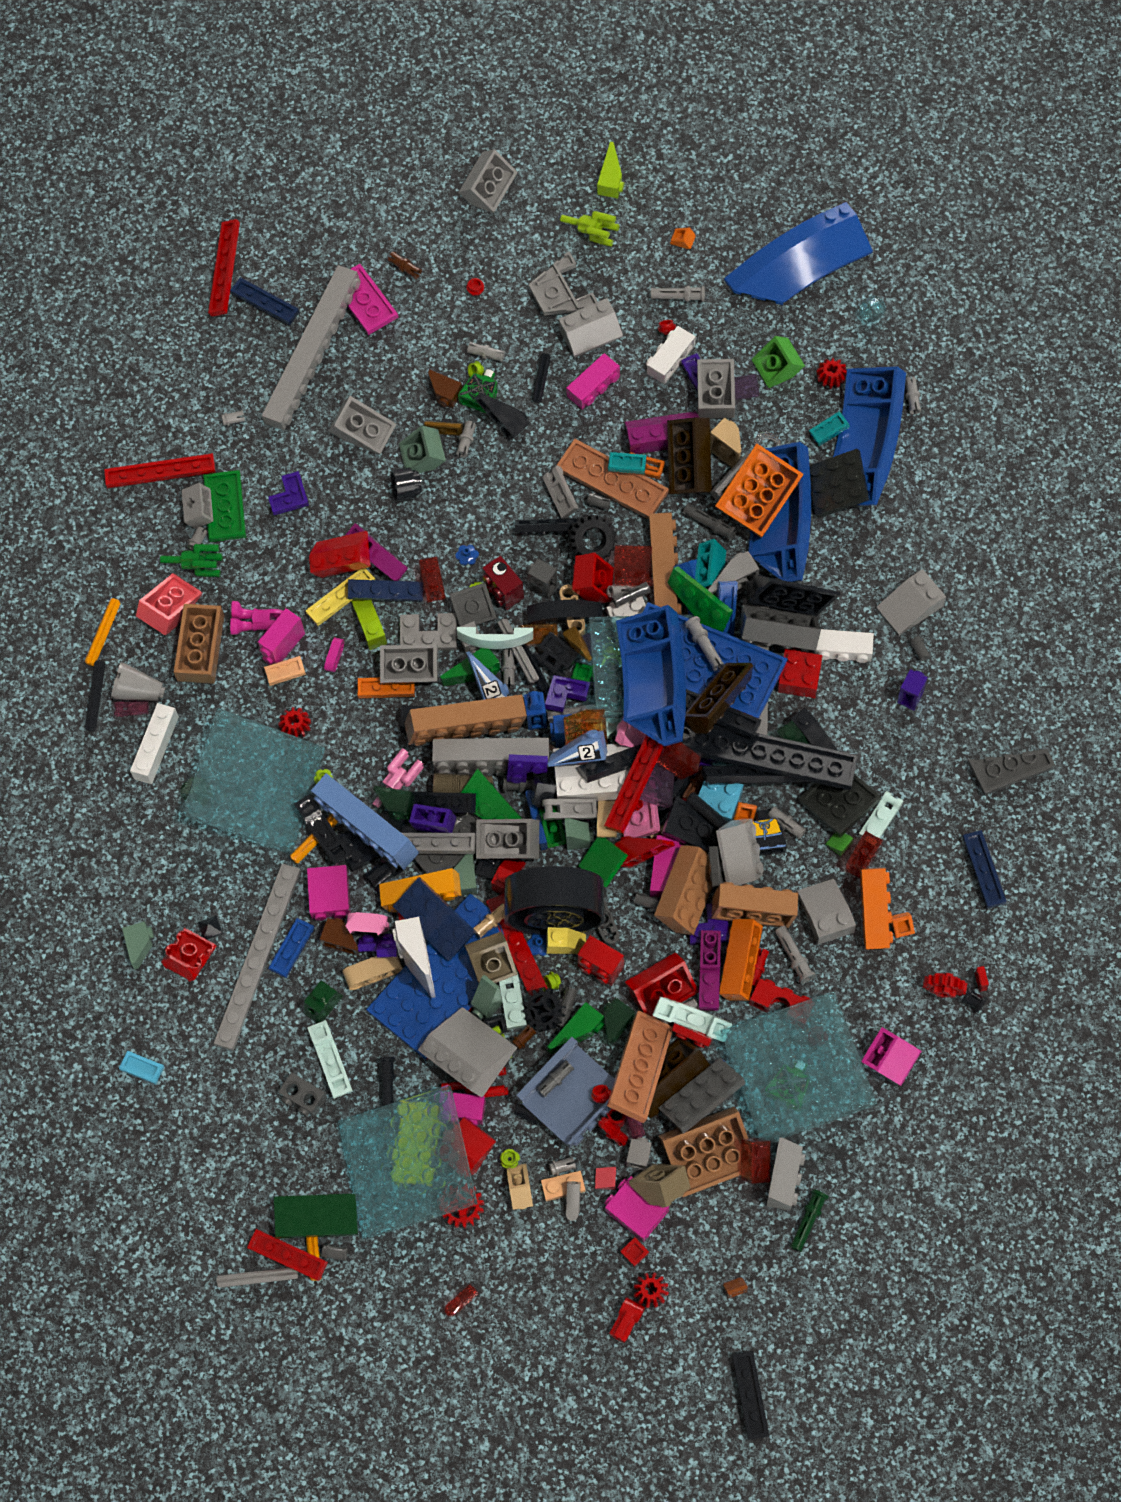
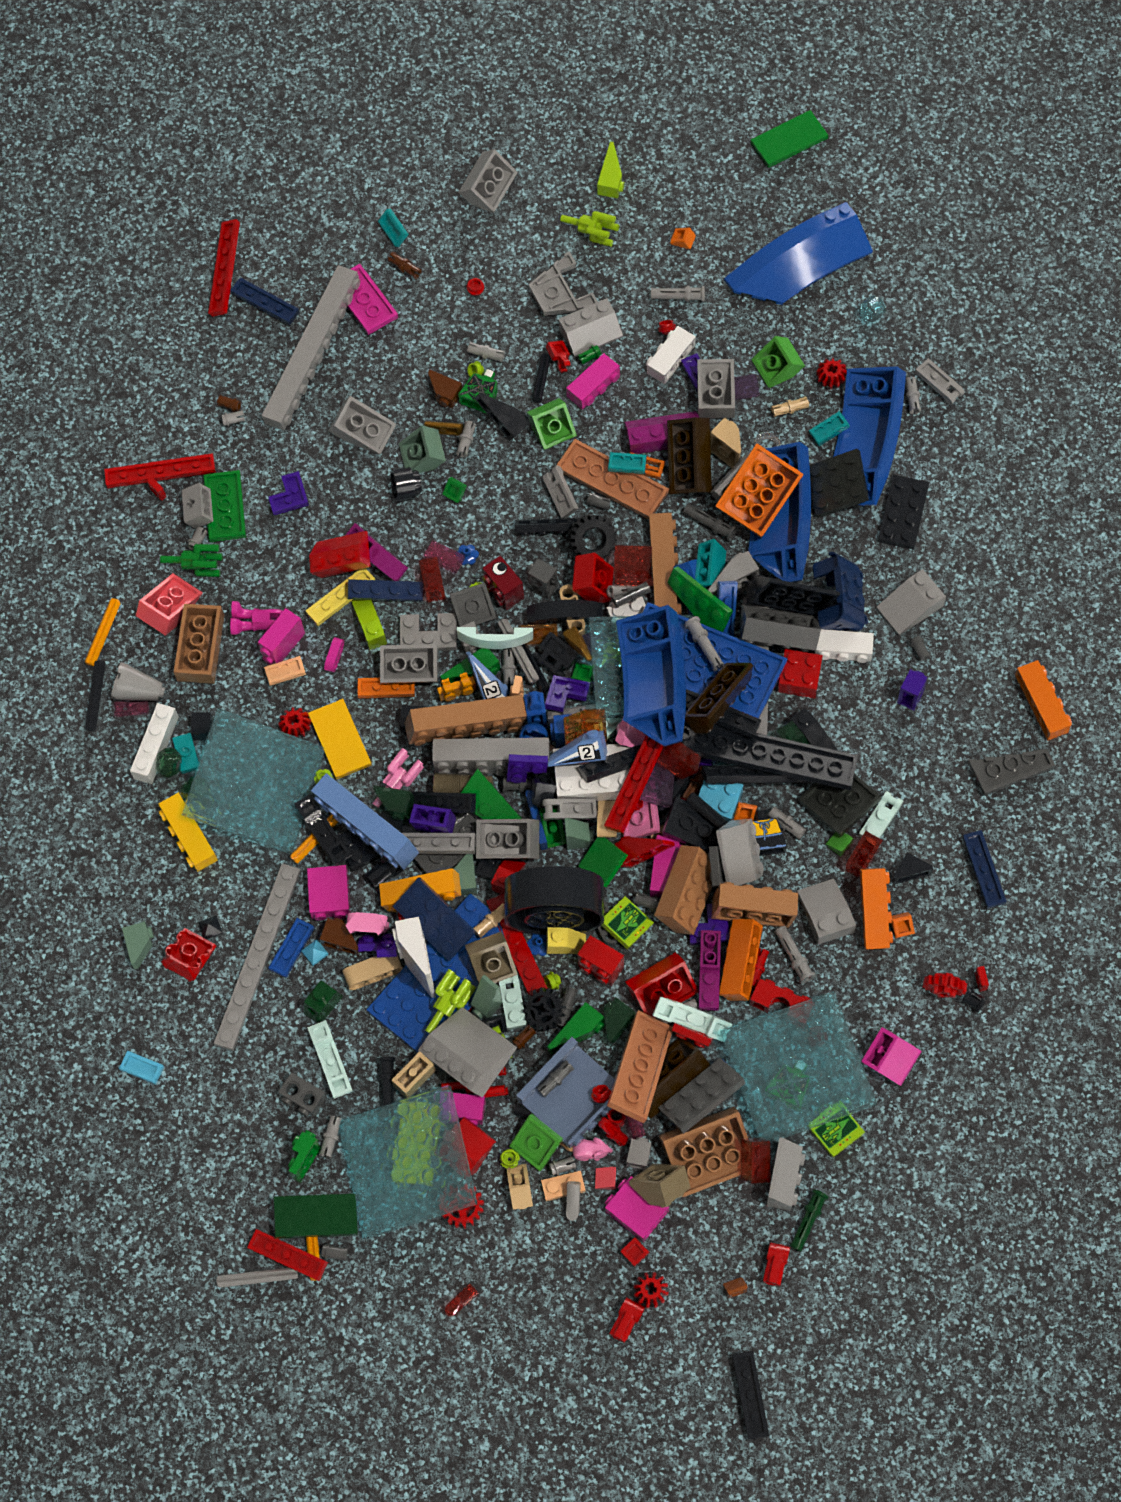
none -> red tile [147,477,167,501]
none -> clear green head [156,748,182,777]
none -> yellow brick [158,792,218,872]
none -> teal plate [172,733,201,774]
none -> black brick [191,712,214,741]
none -> reddish brown pin [217,395,241,412]
none -> green plate [288,1130,321,1183]
none -> medium azure slope [301,939,329,966]
none -> yellow tile [308,699,372,780]
none -> light grey pin [319,1116,342,1158]
none -> teal plate [378,209,409,247]
none -> tan brick [392,1051,436,1099]
none -> clear pink plate [423,540,465,573]
none -> lime plant [425,969,476,1034]
none -> light orange plate [437,672,477,702]
none -> green plate [442,477,467,503]
none -> light nougat plate [509,675,524,696]
none -> bright green tile [509,1114,563,1171]
none -> blue hair [519,722,548,738]
none -> bright green slope [526,398,577,450]
none -> red plate [545,340,571,372]
none -> bright pink animal [560,1137,613,1161]
none -> green pin [577,345,602,365]
none -> tile [601,896,654,950]
none -> green tile [750,110,828,168]
none -> red piece [763,1242,790,1286]
none -> tan pin [771,396,809,417]
none -> tile [807,1101,865,1158]
none -> dark blue container [813,552,868,632]
none -> black plate [878,474,929,550]
none -> black slope [893,852,933,885]
none -> light grey plate [915,358,965,405]
none -> orange brick [1015,660,1072,741]

